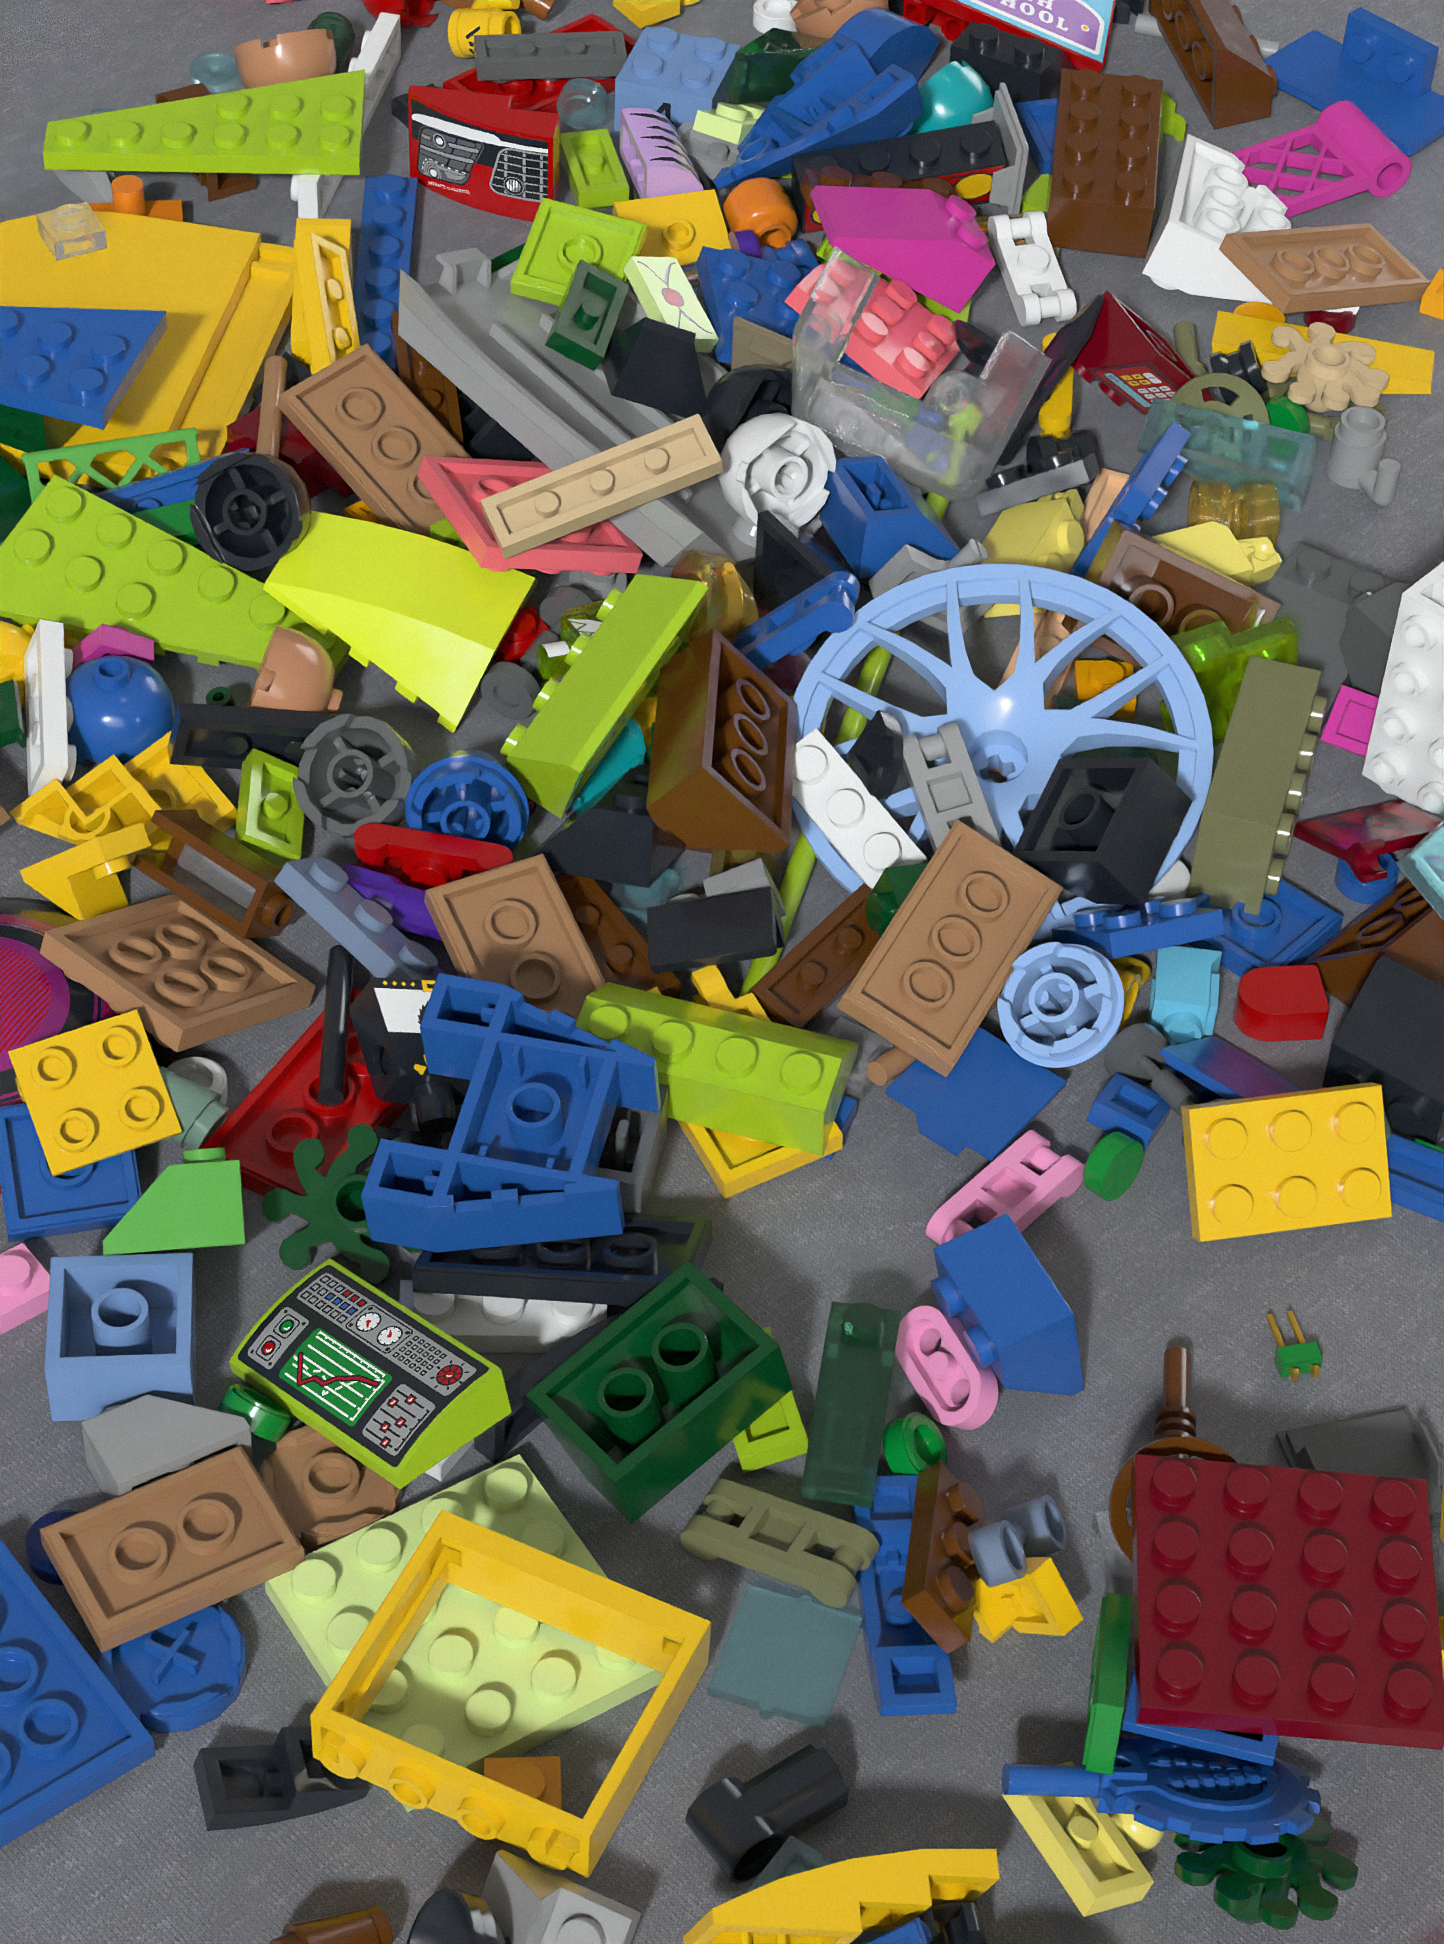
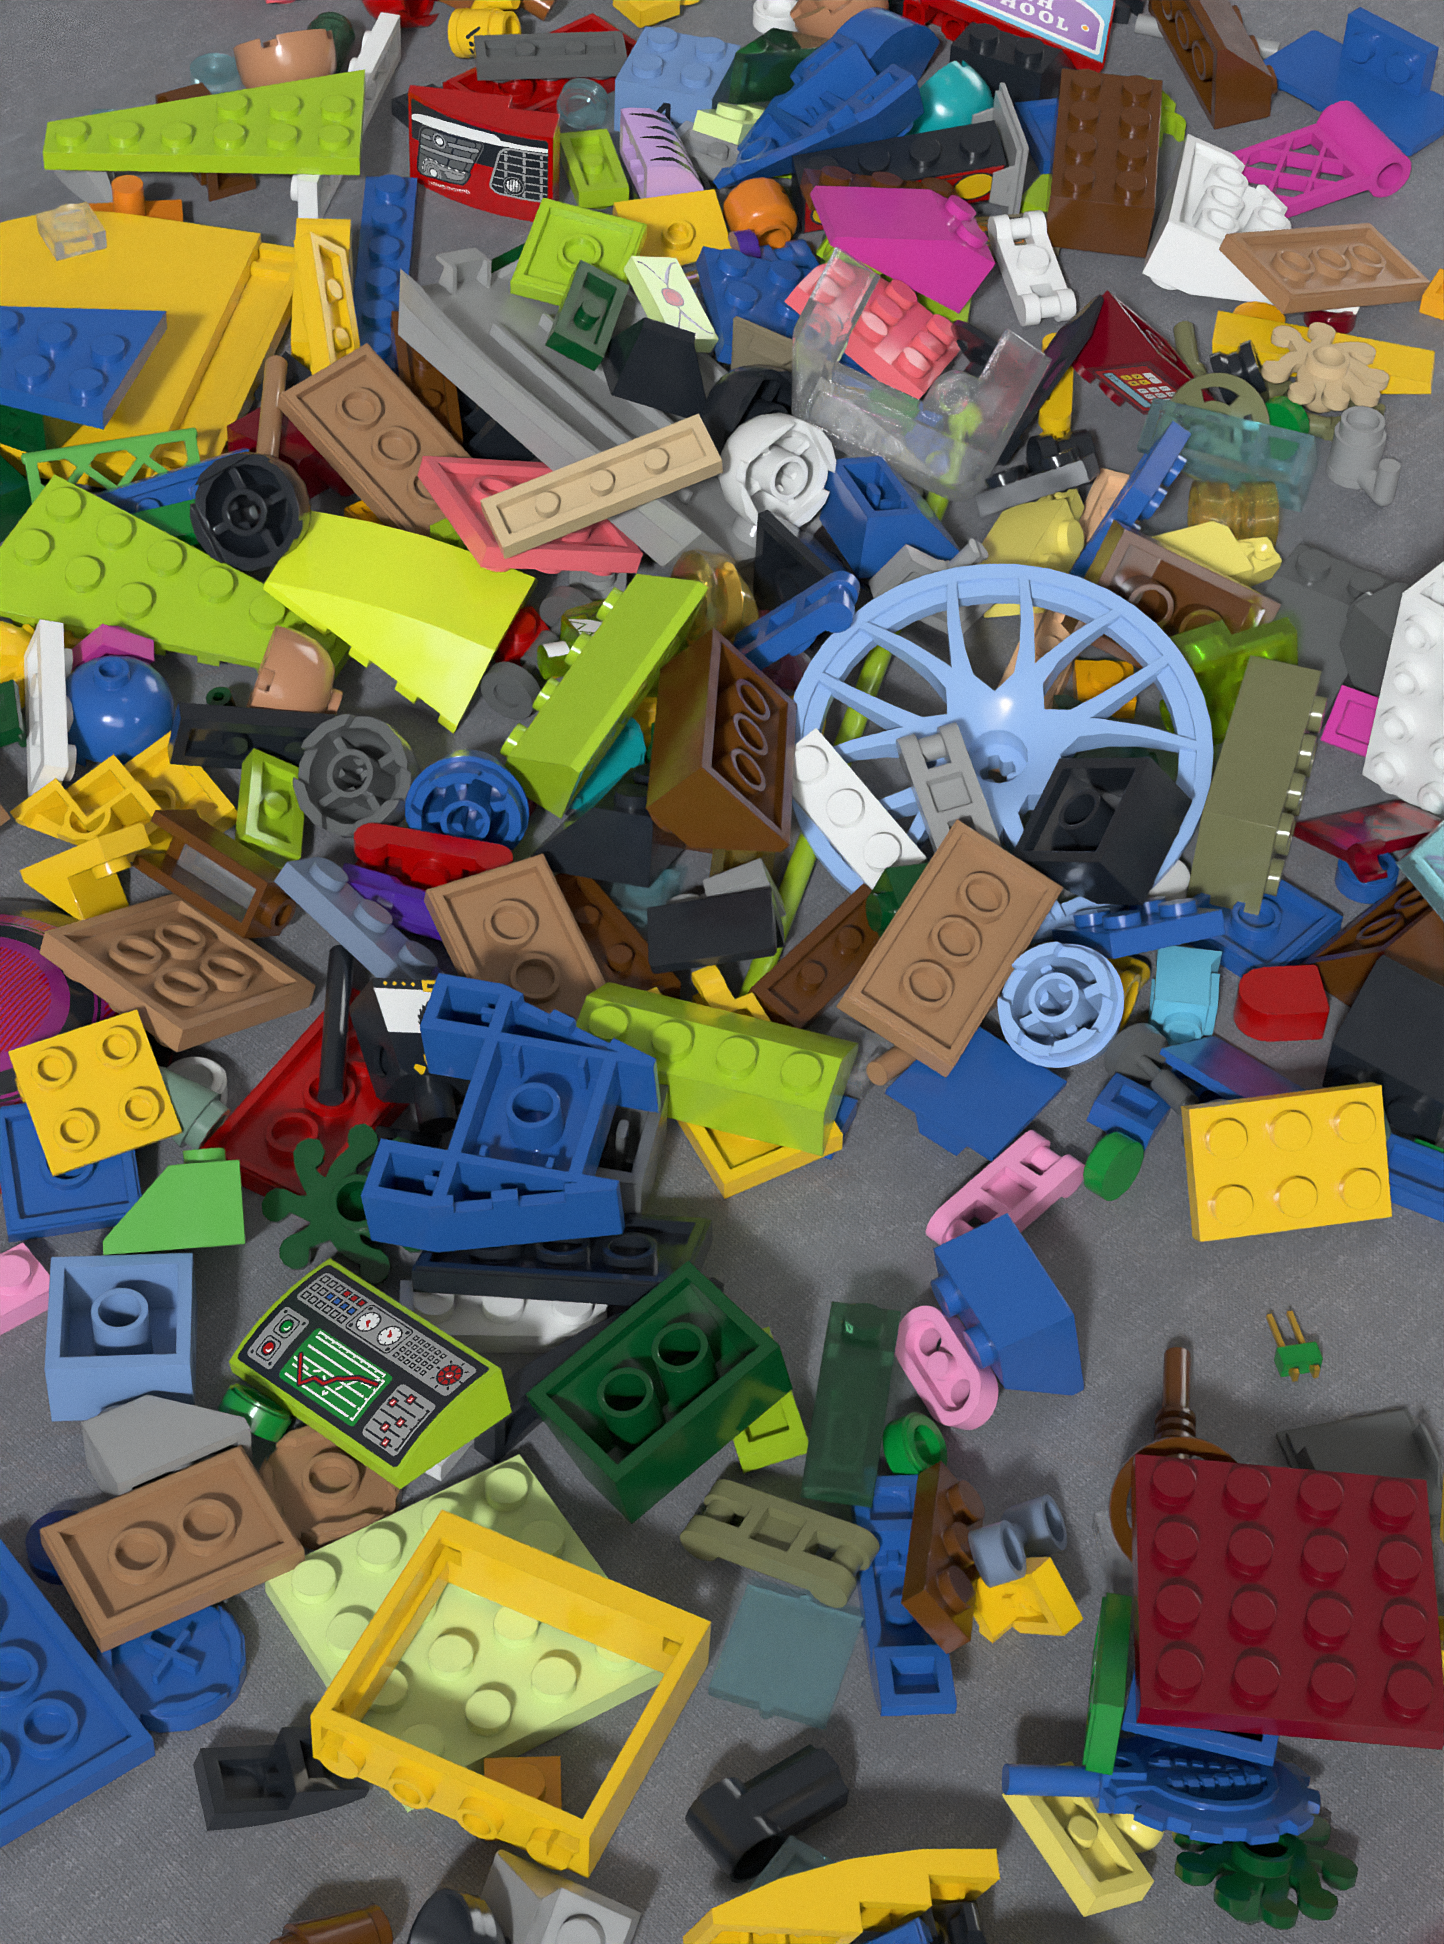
black tile [845,710,903,800] -> none

